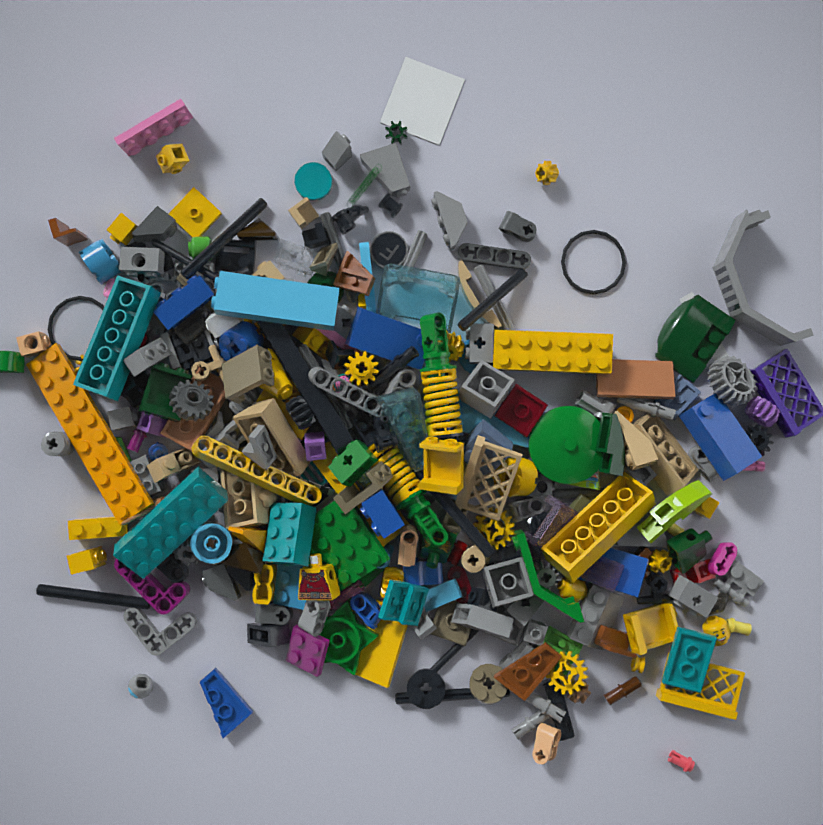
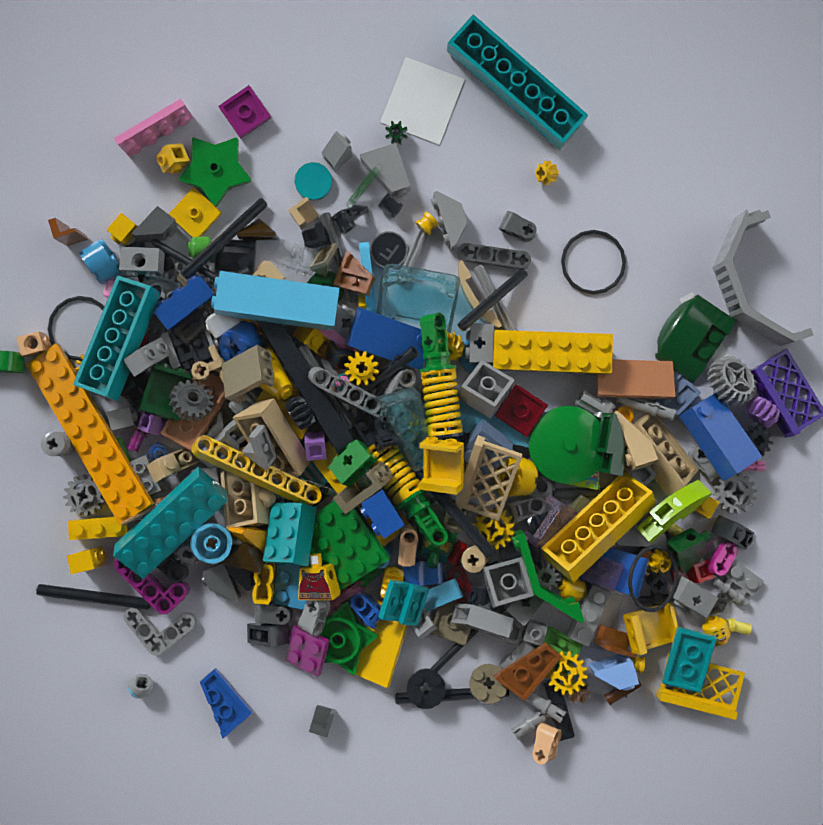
coral pin [668,750,695,772] -> none
none -> light grey gear [63,474,106,516]
none -> green plate [179,137,252,207]
none -> magenta plate [218,85,271,139]
none -> dark grey panel [309,705,335,737]
none -> yellow wheel [415,212,439,236]
none -> teal brick [447,14,588,150]
none -> light blue slope [587,654,639,691]
none -> black piece [628,545,679,612]
none -> black slope [711,515,754,550]
none -> light grey gear [713,472,757,514]

